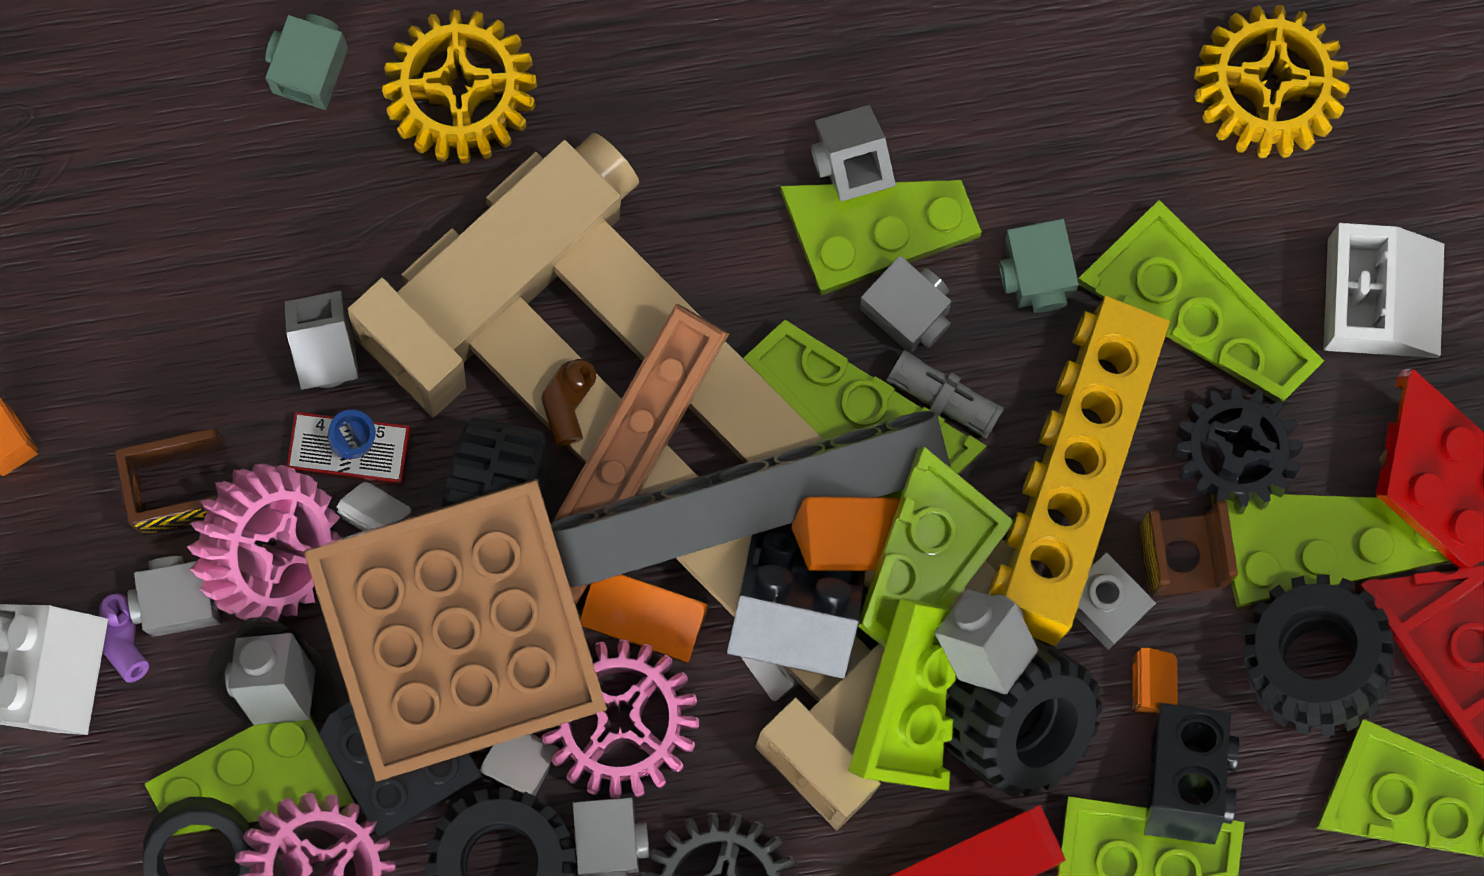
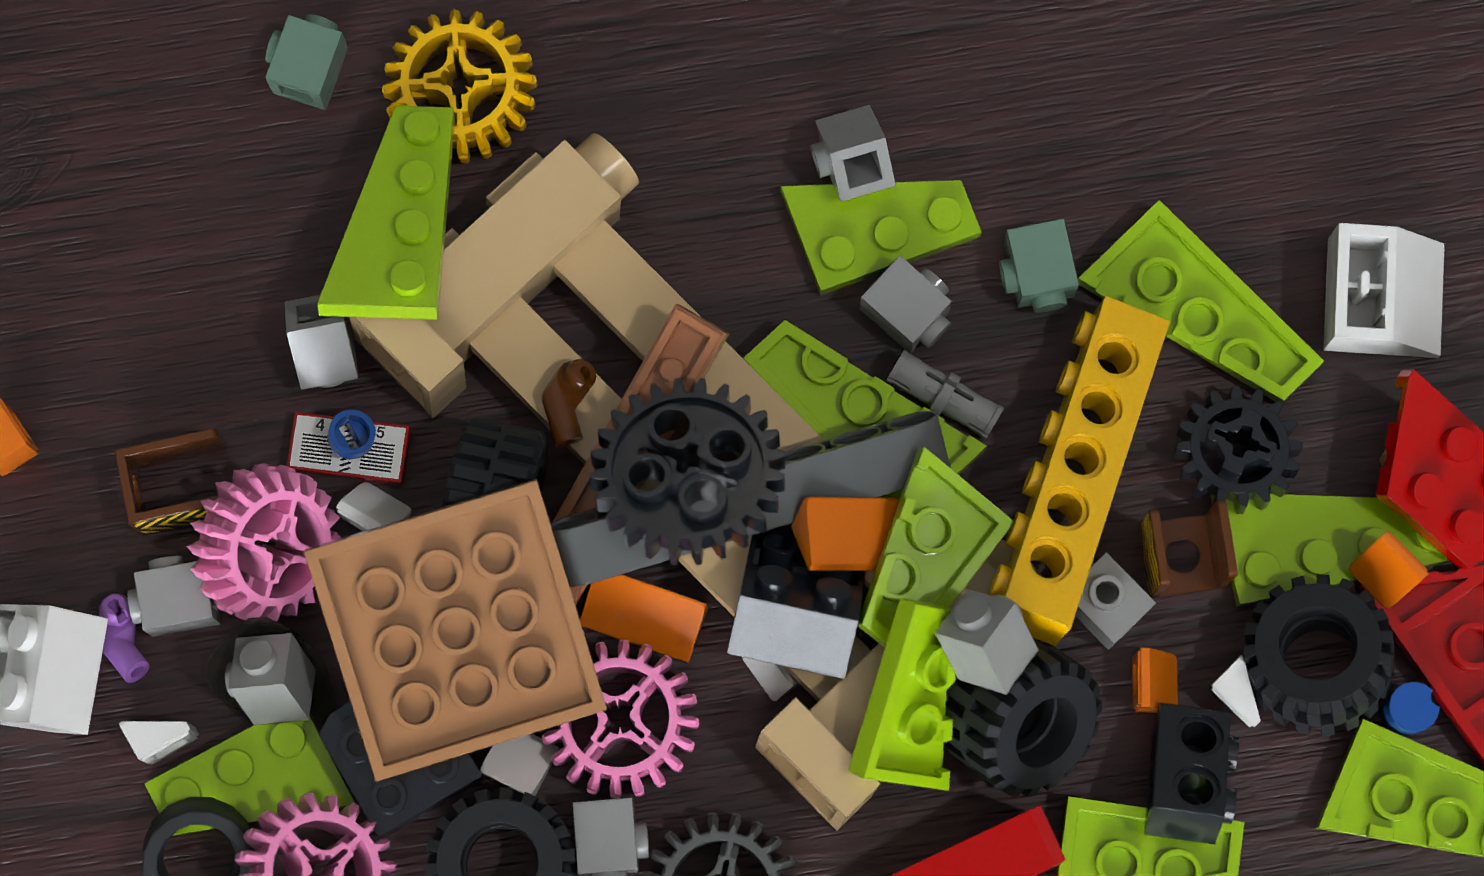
yellow gear [1194,5,1350,159] -> none
none -> white slope [119,721,199,765]
none -> lime wing [317,106,455,320]
none -> black gear [590,378,786,565]
none -> white slope [1210,655,1261,727]
none -> orange slope [1349,531,1429,608]
none -> blue piece [1378,682,1440,737]

